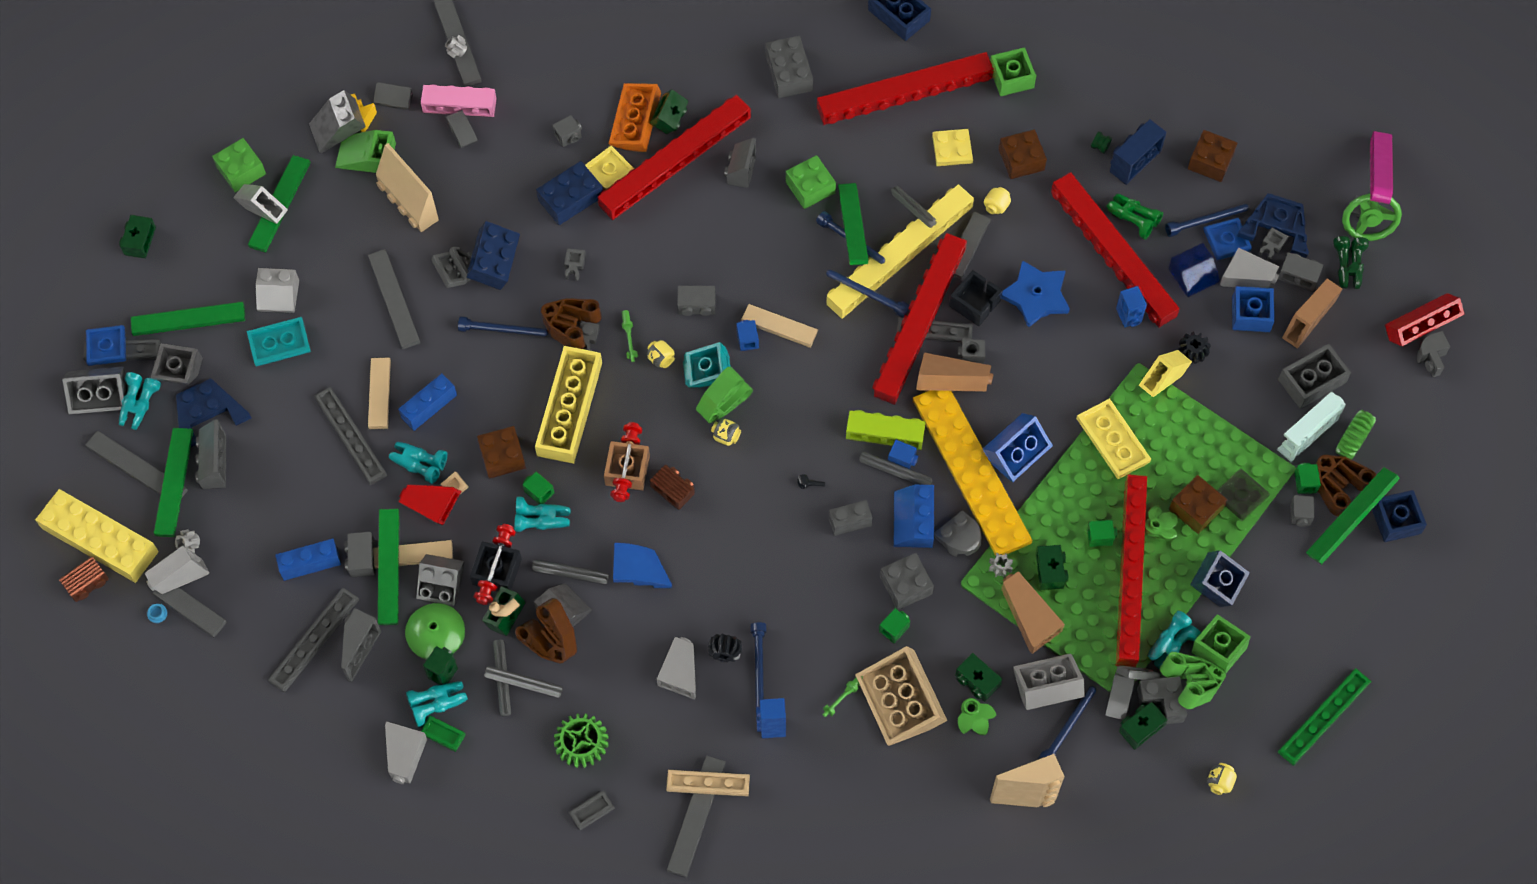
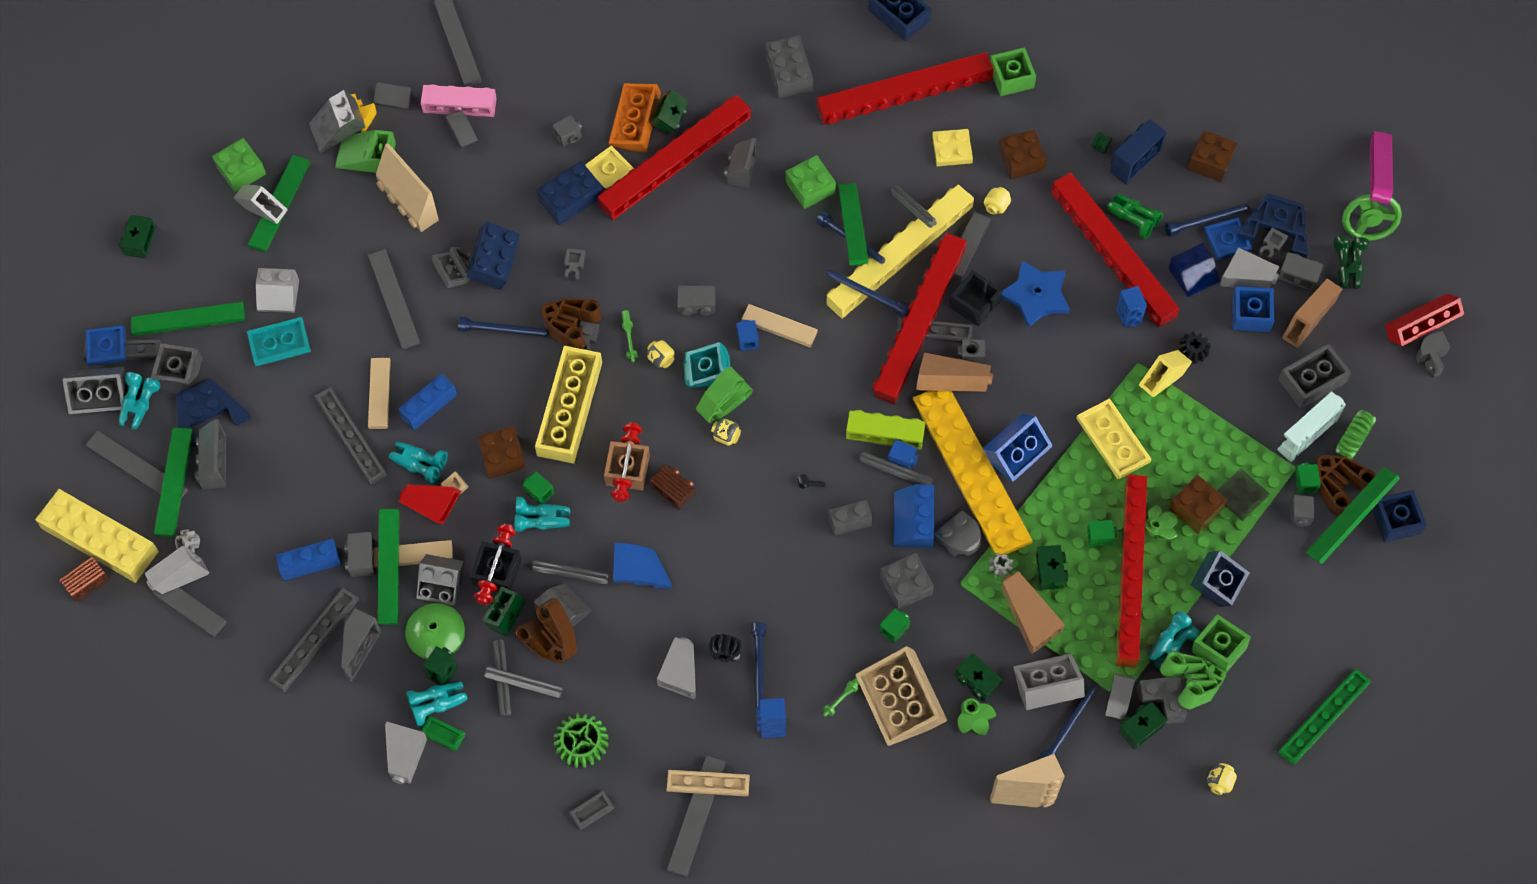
dark azure plate [147,604,167,623] -> none
light grey gear [445,35,467,58] -> none
tan arm [489,598,520,617] -> none
dark grey tile [1116,665,1161,680] -> none

